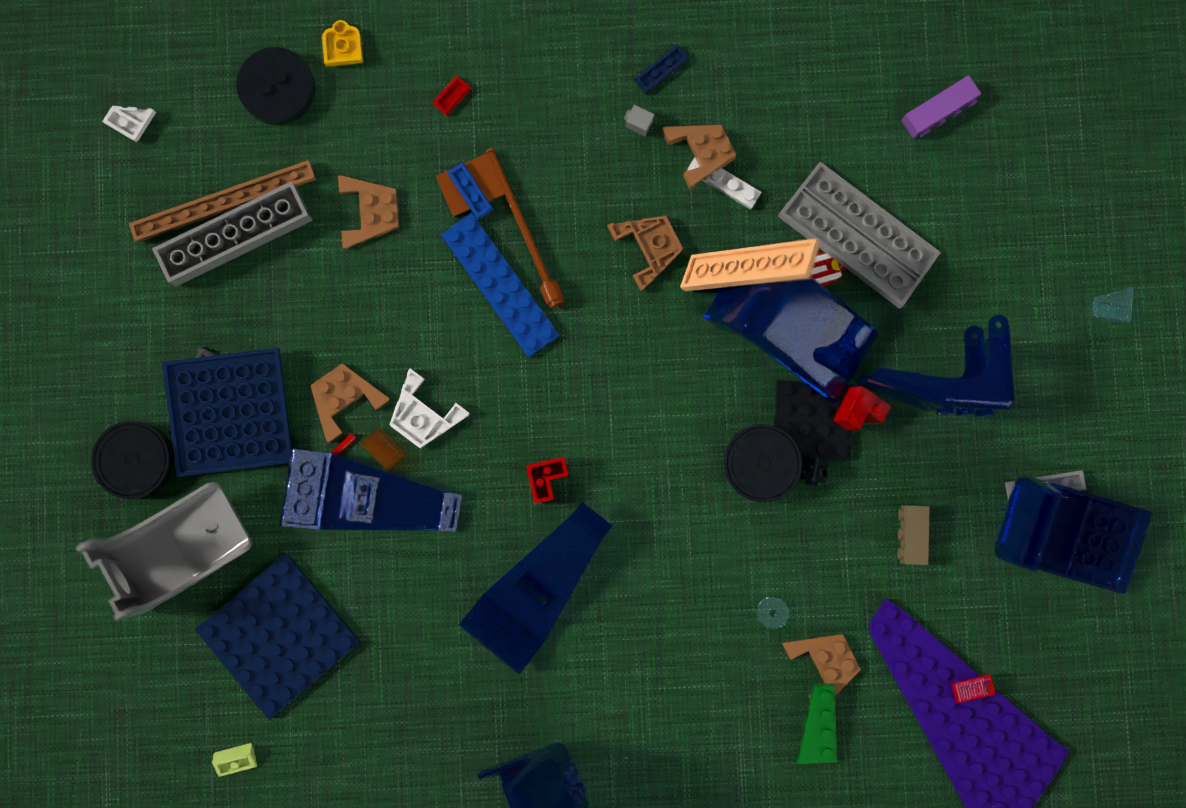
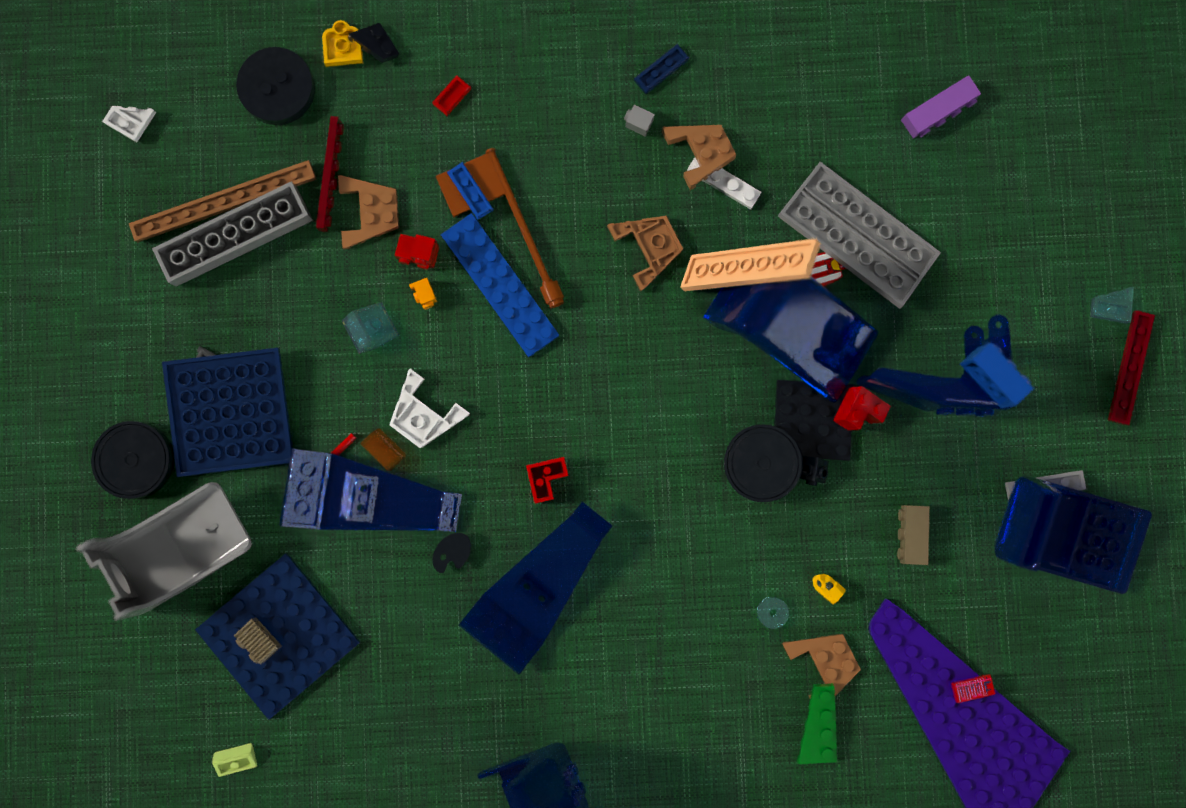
medium nougat wing [310,364,390,443] -> none
none -> dark tan brick [234,617,282,664]
none -> dark red plate [316,116,344,232]
none -> clear light blue slope [342,302,399,354]
none -> black wing [348,23,399,63]
none -> red brick [394,234,440,270]
none -> light orange brick [409,278,437,310]
none -> black piece [432,533,471,573]
none -> yellow rock [813,574,846,605]
none -> blue brick [960,342,1034,409]
none -> dark red plate [1108,310,1155,426]

